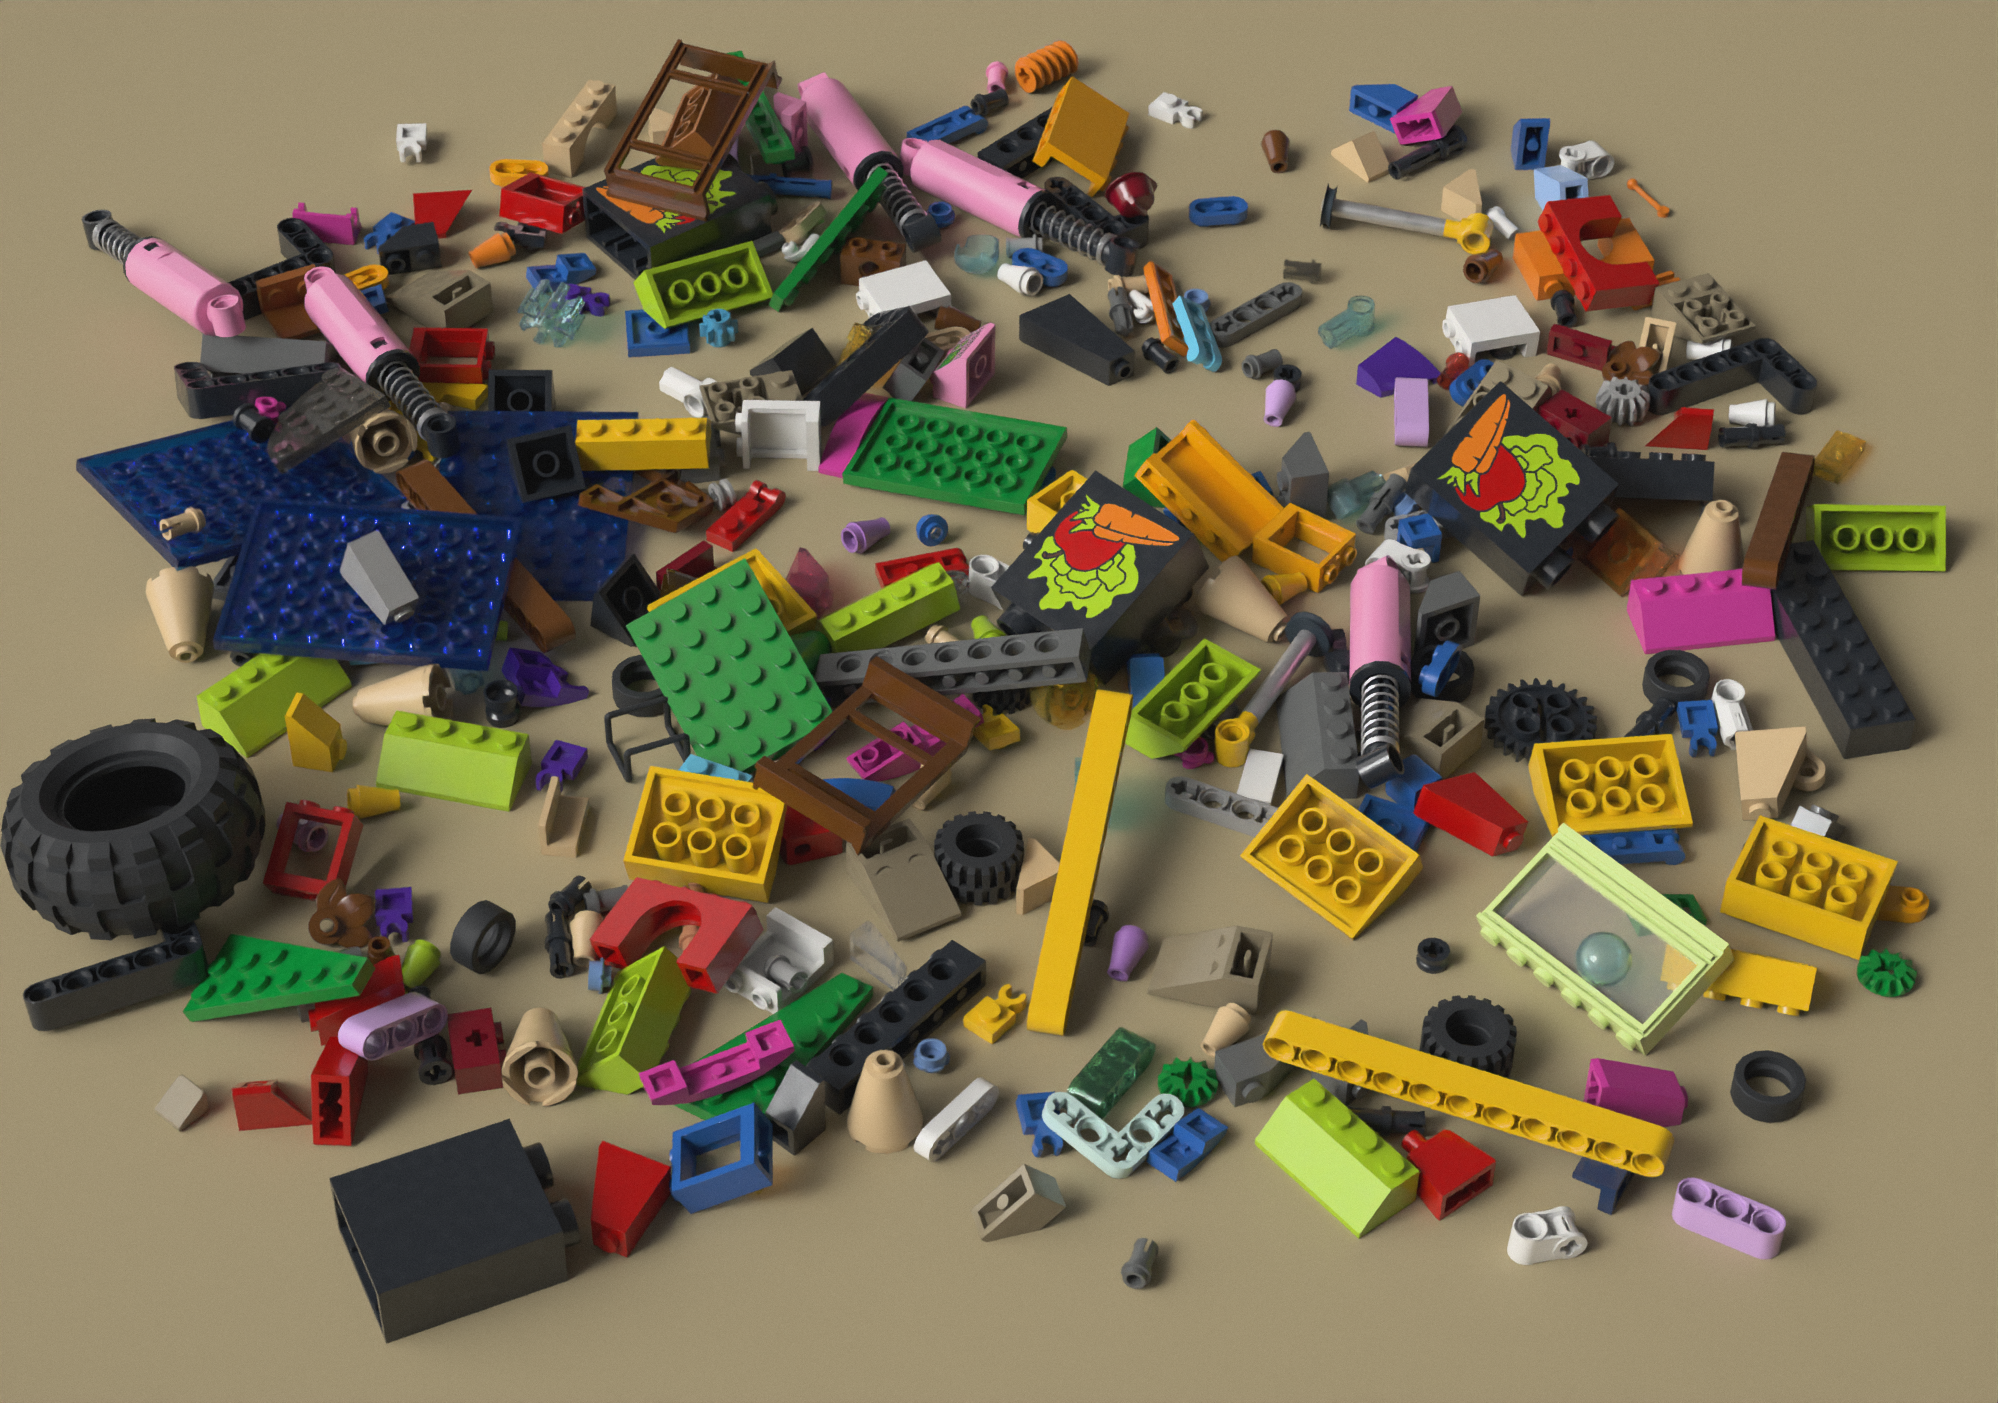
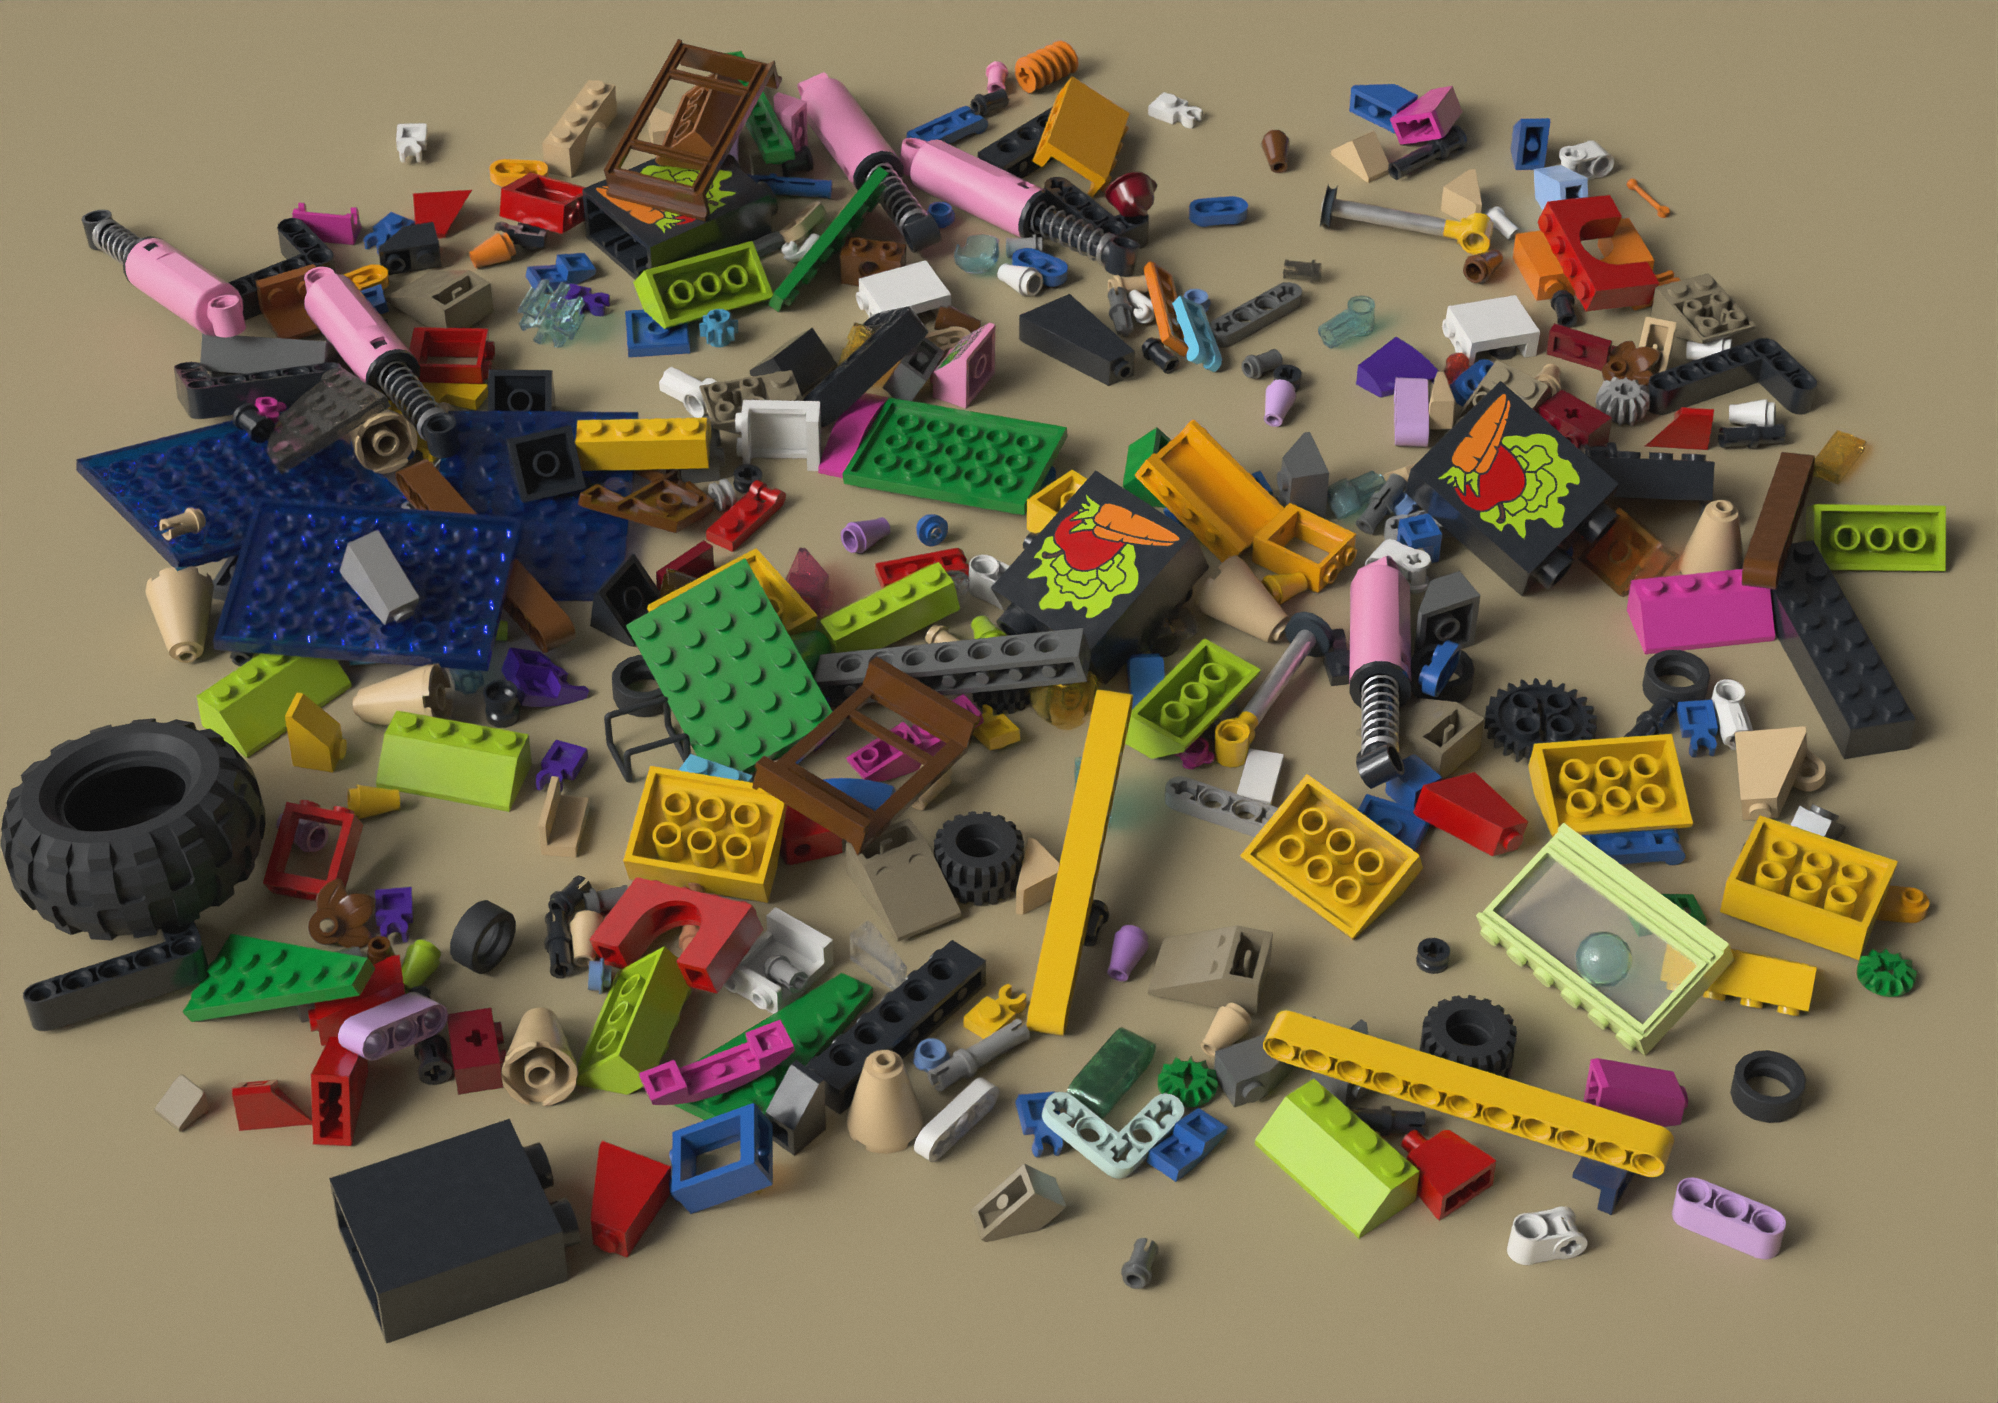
dark grey slope [1276,672,1359,799] -> none
none -> black bush [733,464,762,494]
none -> light grey pin [928,1019,1030,1092]
none -> tan slope [1429,372,1456,429]

